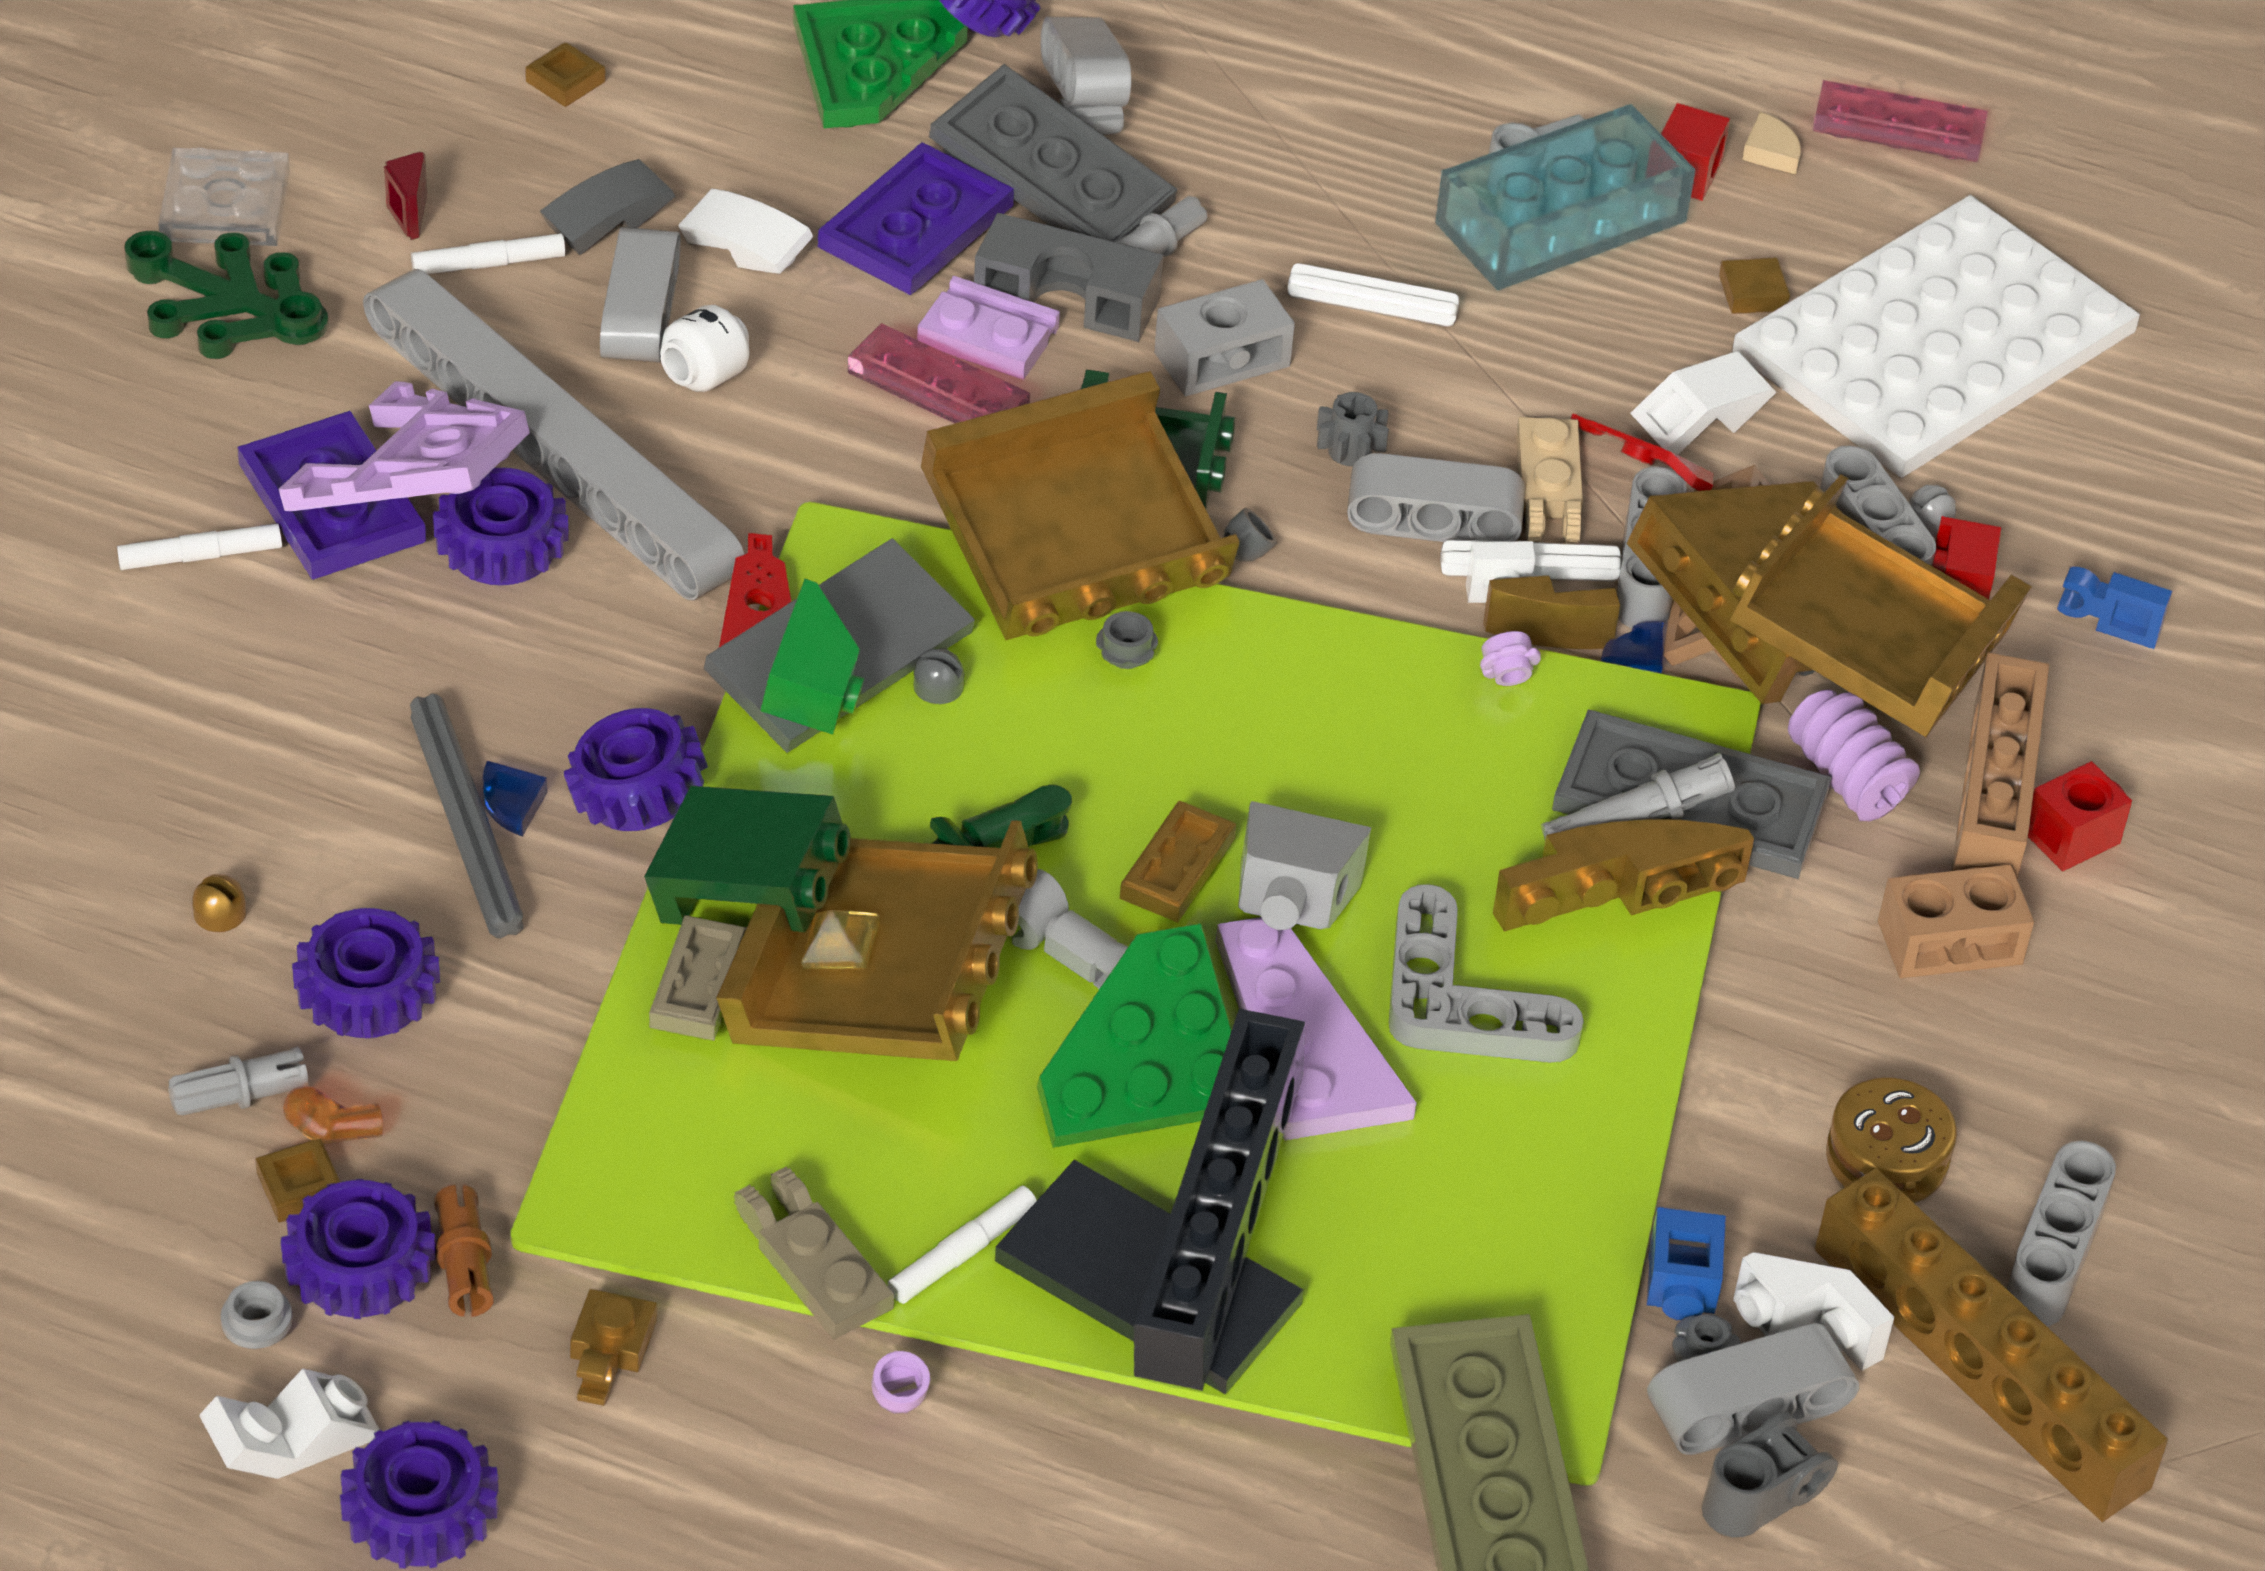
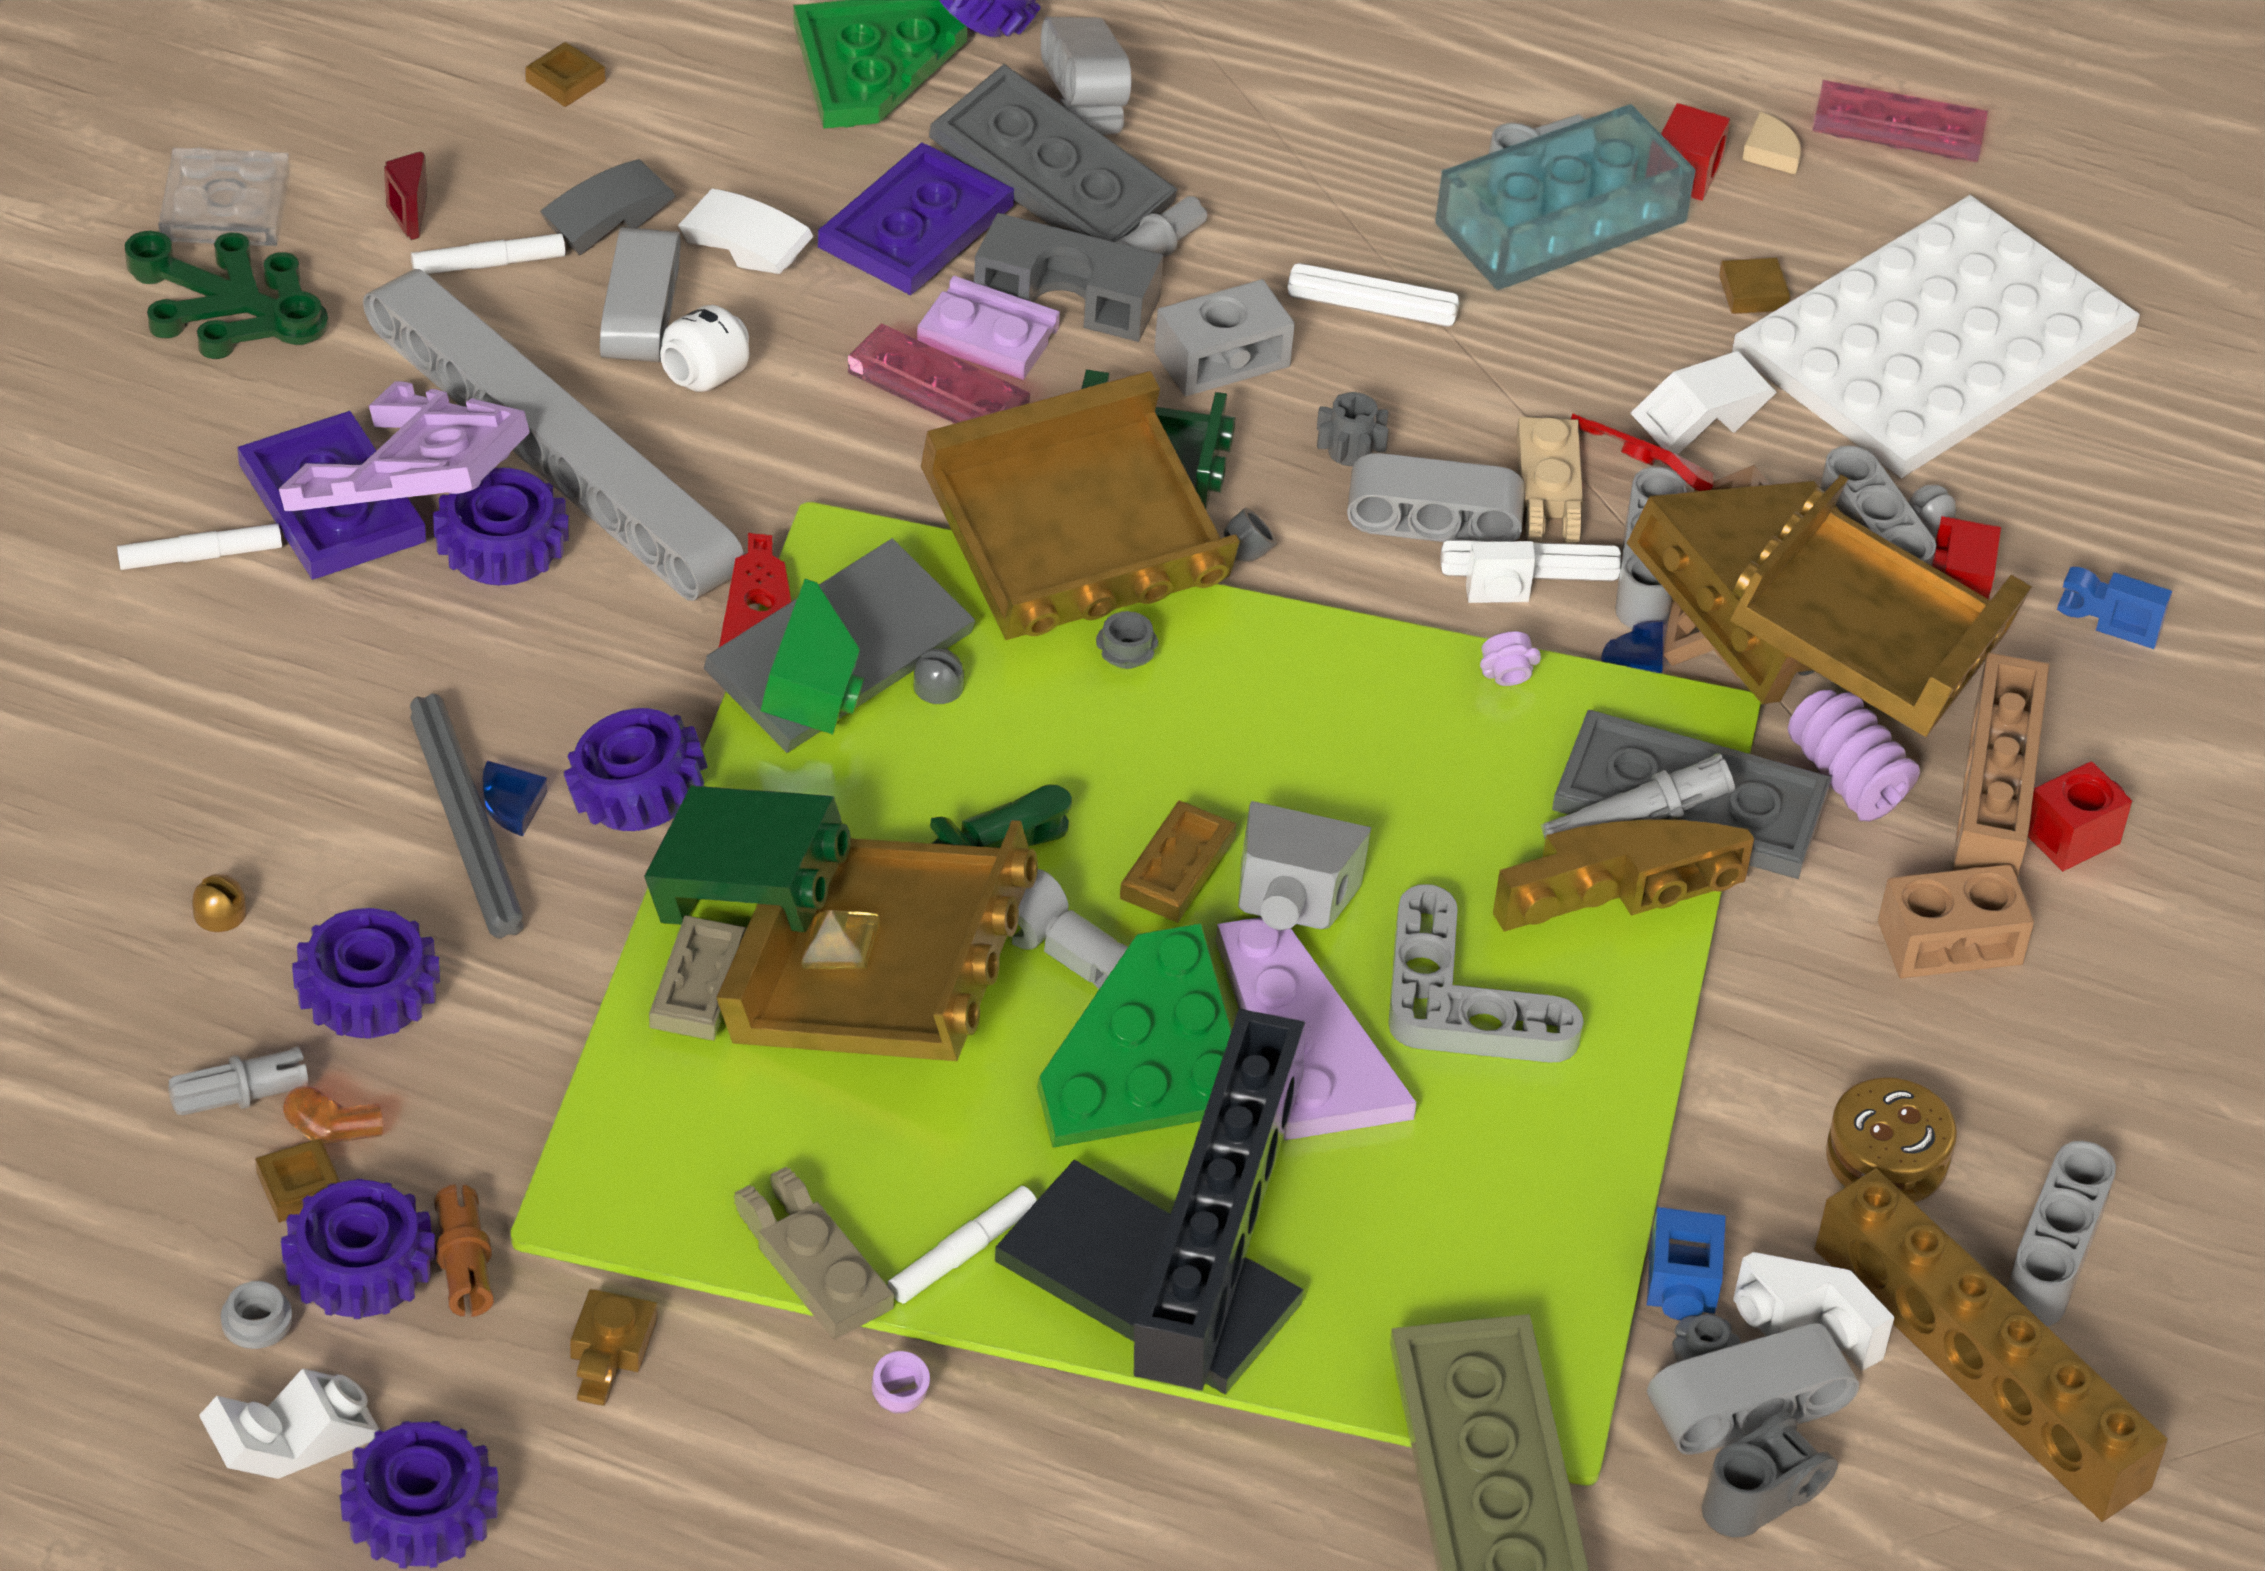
pearl gold slope [1483,575,1620,650] -> none

